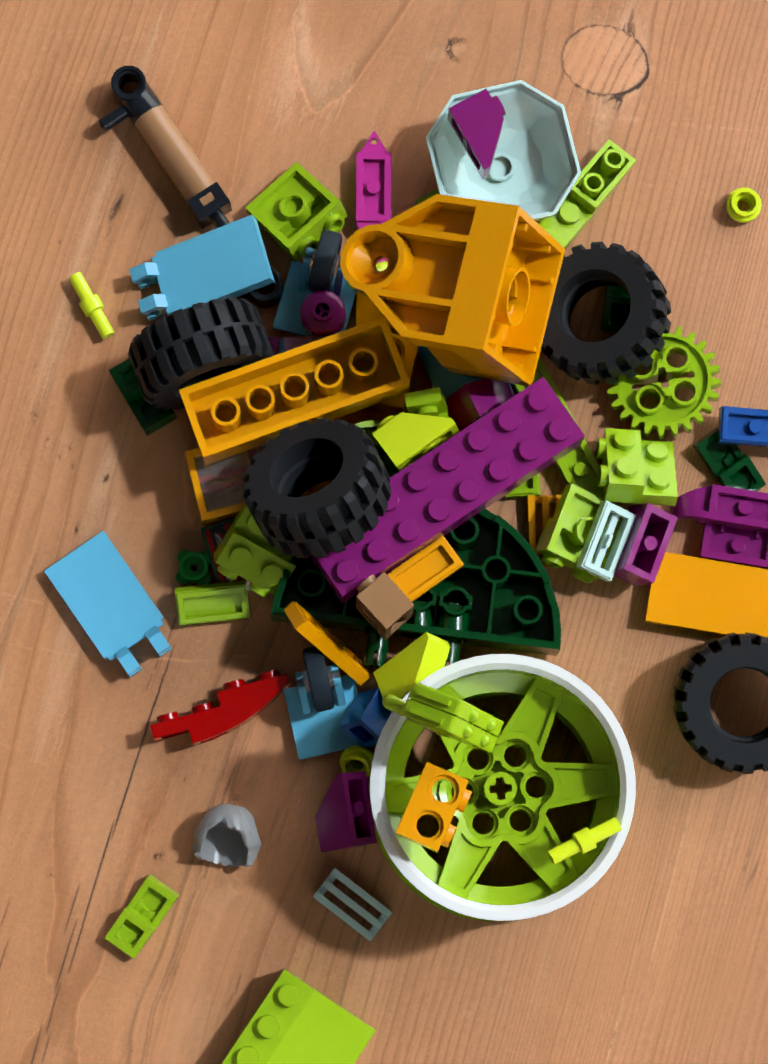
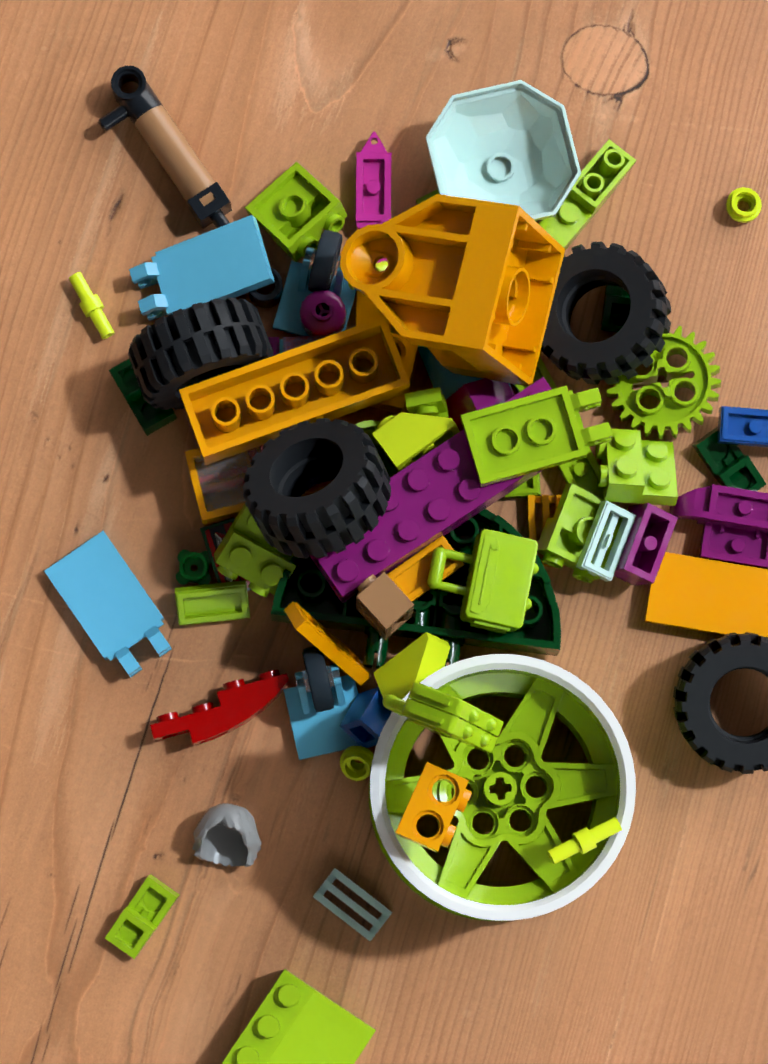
magenta slope [315,771,377,852] -> none
magenta slope [447,88,506,179] -> none
none -> lime piece [427,529,539,634]
none -> lime tile [460,385,613,487]

